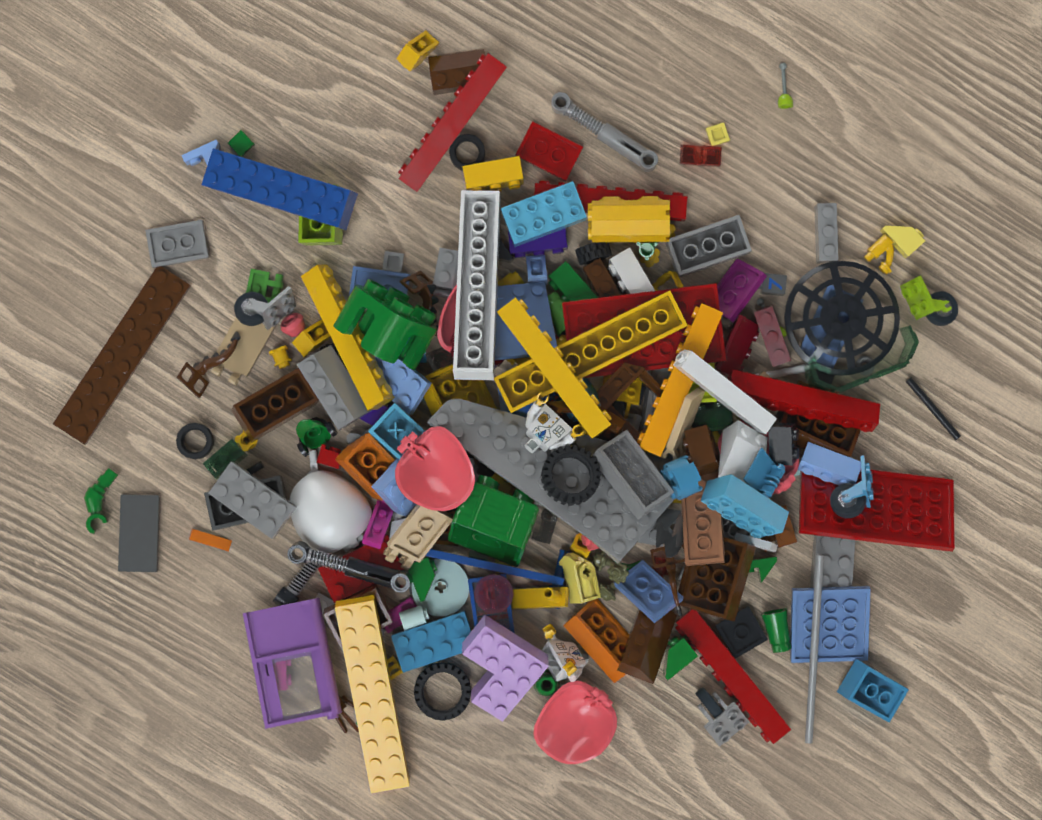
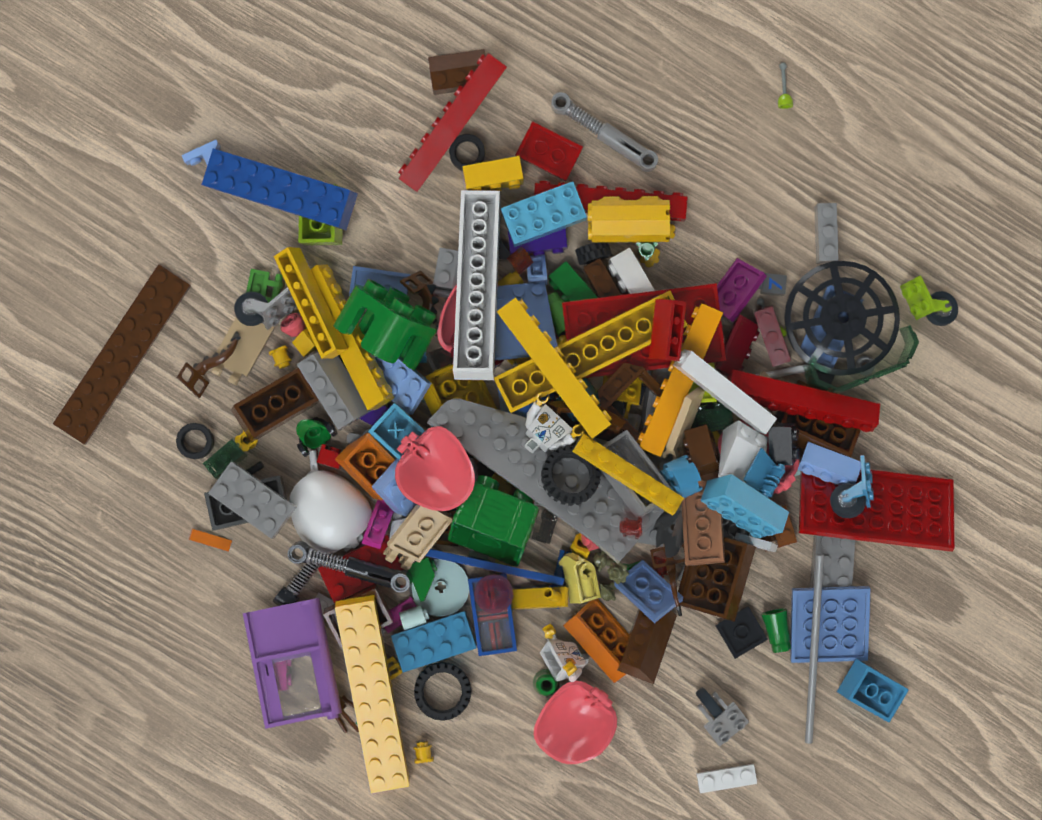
green piece [84,468,118,534] -> none
dark grey tile [118,495,160,572] -> none
light grey plate [145,220,209,268] -> none
green tile [228,130,255,157] -> none
light grey plate [382,251,404,273] -> none
yellow slope [396,30,439,71] -> none
lavender brick [462,615,549,722] -> none
yellow piece [652,271,683,291] -> none
green slope [663,636,698,680] -> none
light grey brick [665,215,752,278] -> none
red brick [675,609,791,744] -> none
clear red slope [680,144,722,167] -> none
light yellow tile [705,122,730,147] -> none
green slope [749,556,777,583] -> none
yellow plant [864,234,894,275] -> none
light yellow slope [880,226,925,259] -> none
black bar [906,377,961,440] -> none
none -> yellow brick [273,247,348,359]
none -> yellow brick [413,741,434,764]
none -> clear red plate [507,247,534,275]
none -> yellow plate [572,433,684,516]
none -> clear red brick [619,517,642,539]
none -> red brick [649,299,686,361]
none -> white plate [696,764,757,793]

